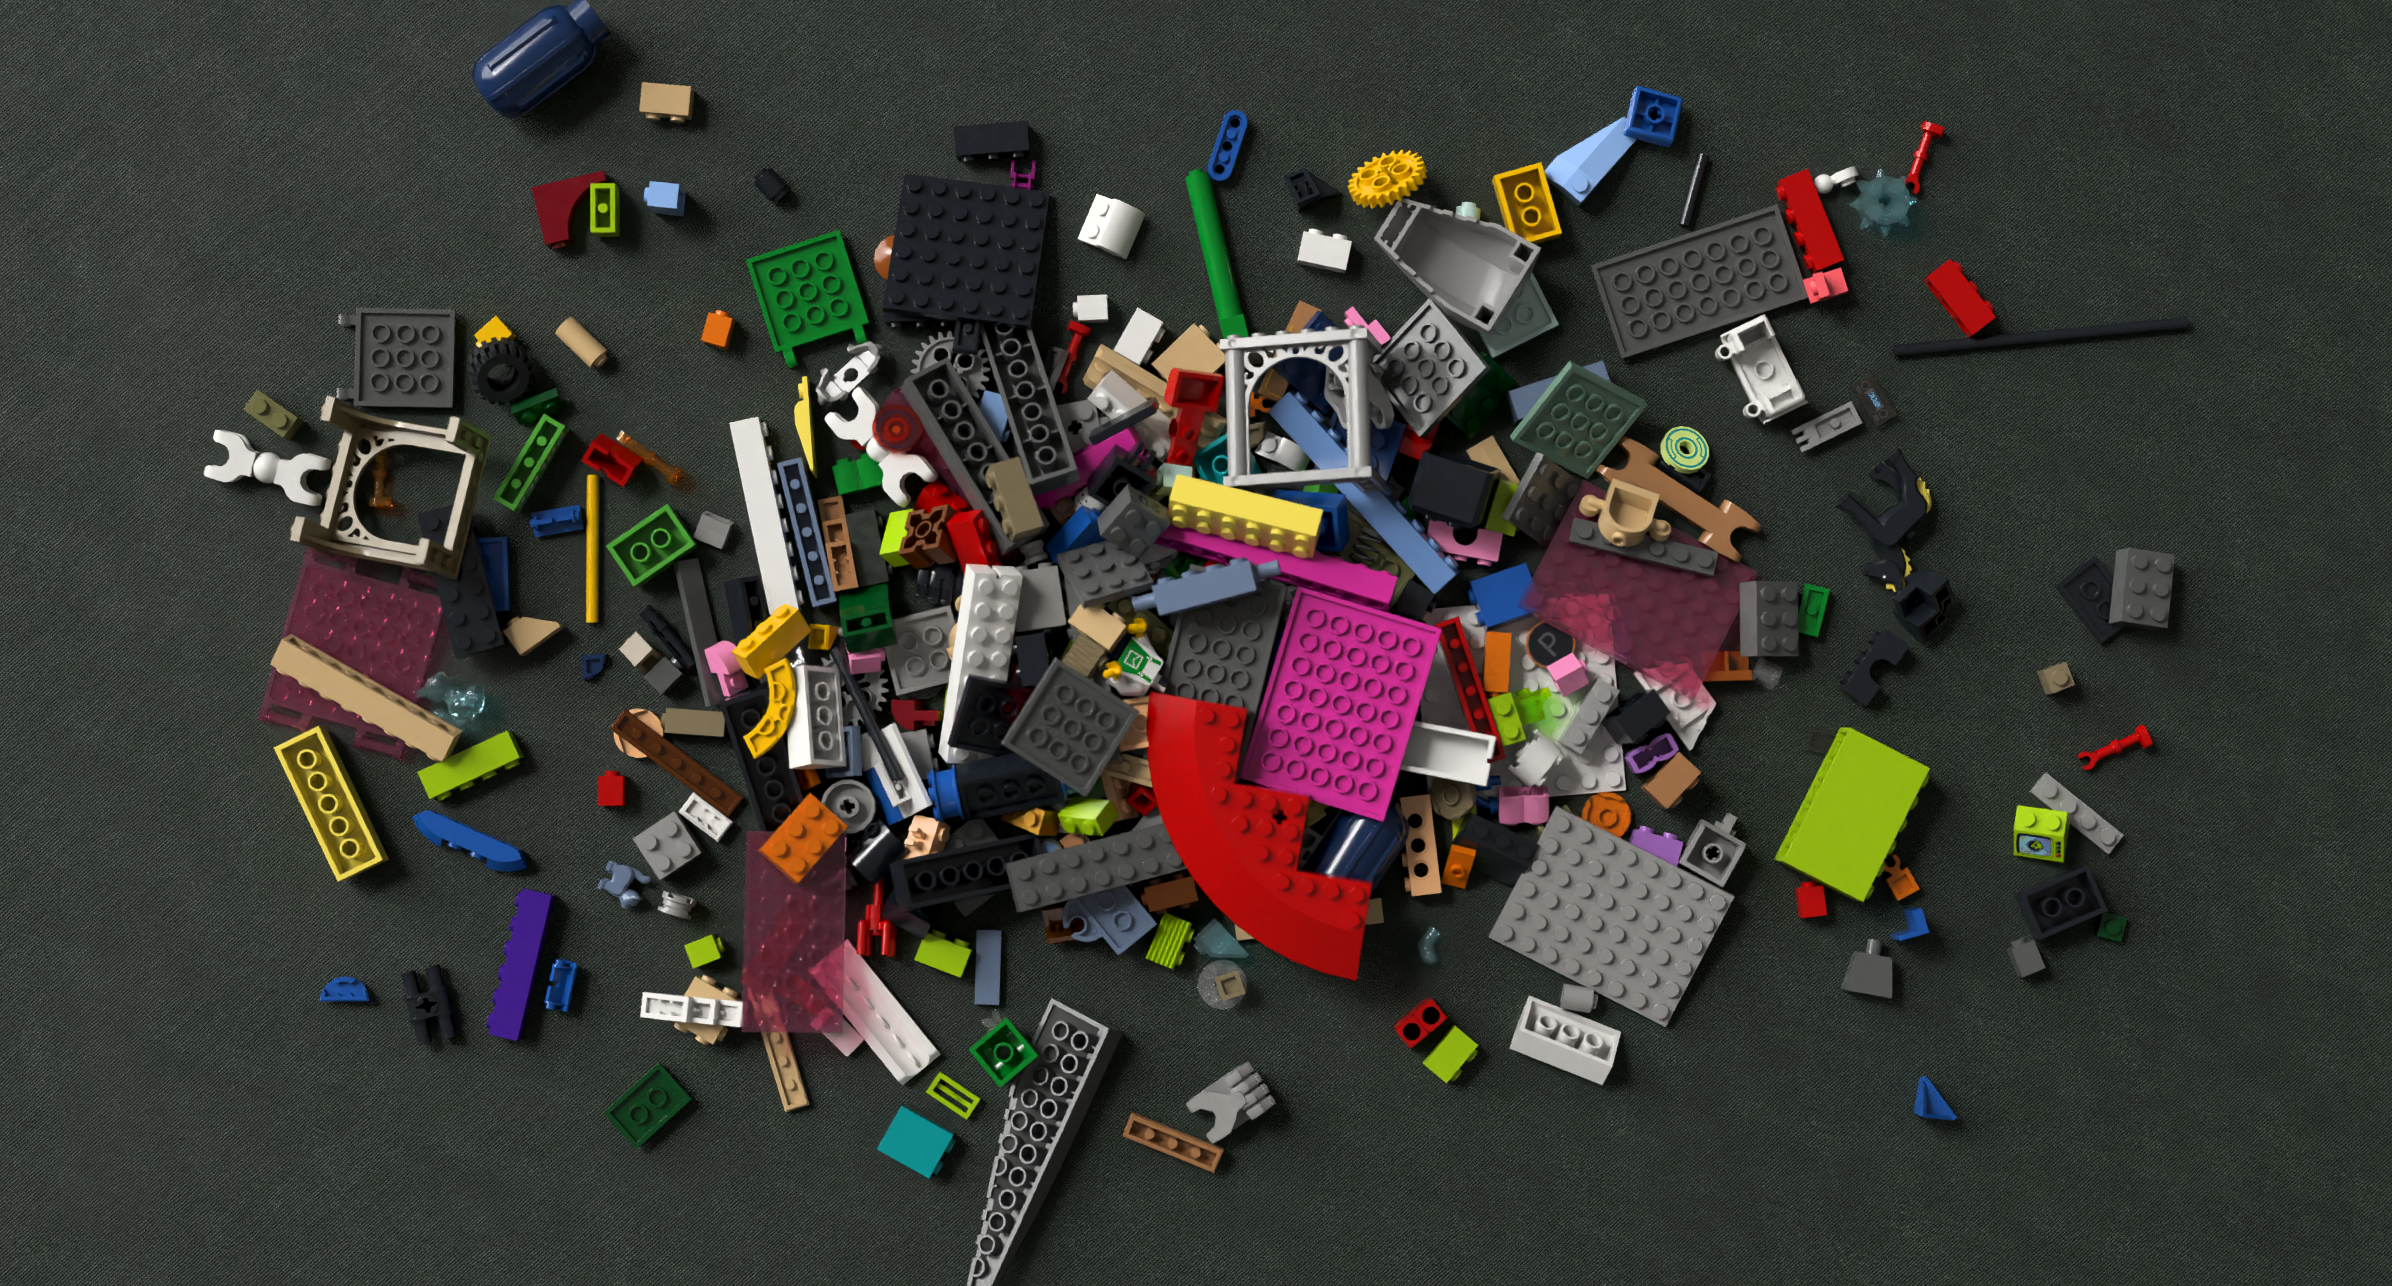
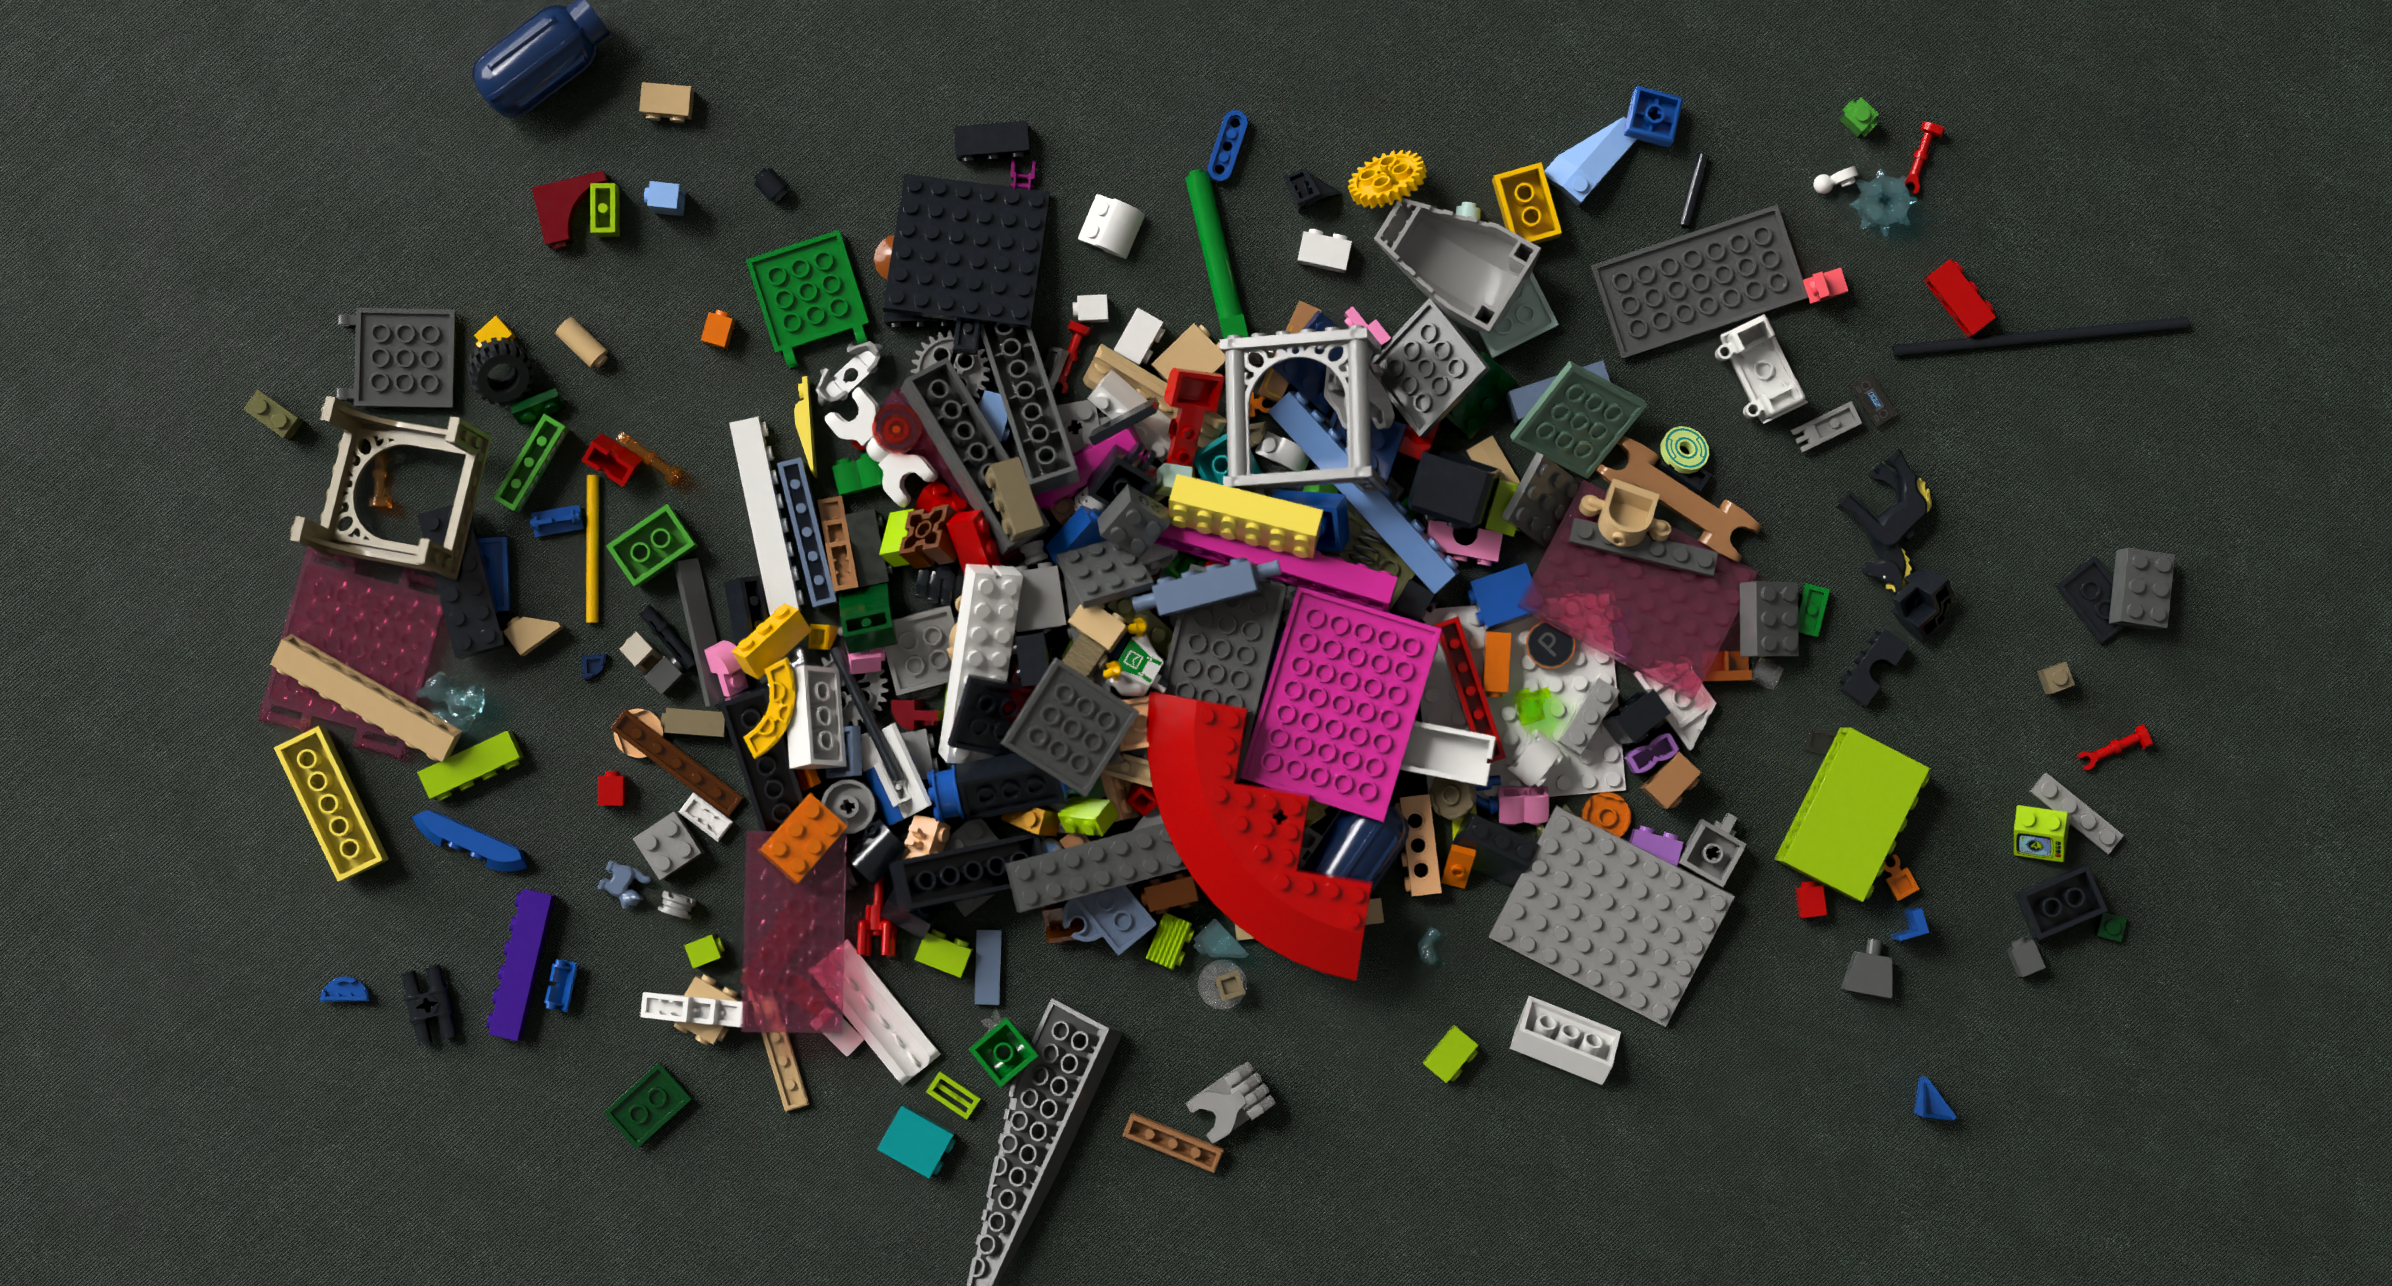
white piece [204,430,332,506] -> none
light grey piece [693,511,734,550] -> none
red piece [1394,998,1447,1049] -> none
lime brick [1487,692,1526,747] -> none
bright pink brick [1547,653,1589,697] -> none
light grey brick [1560,984,1598,1013] -> none
red brick [1776,169,1844,274] -> none
none -> bright green brick [1840,97,1880,137]

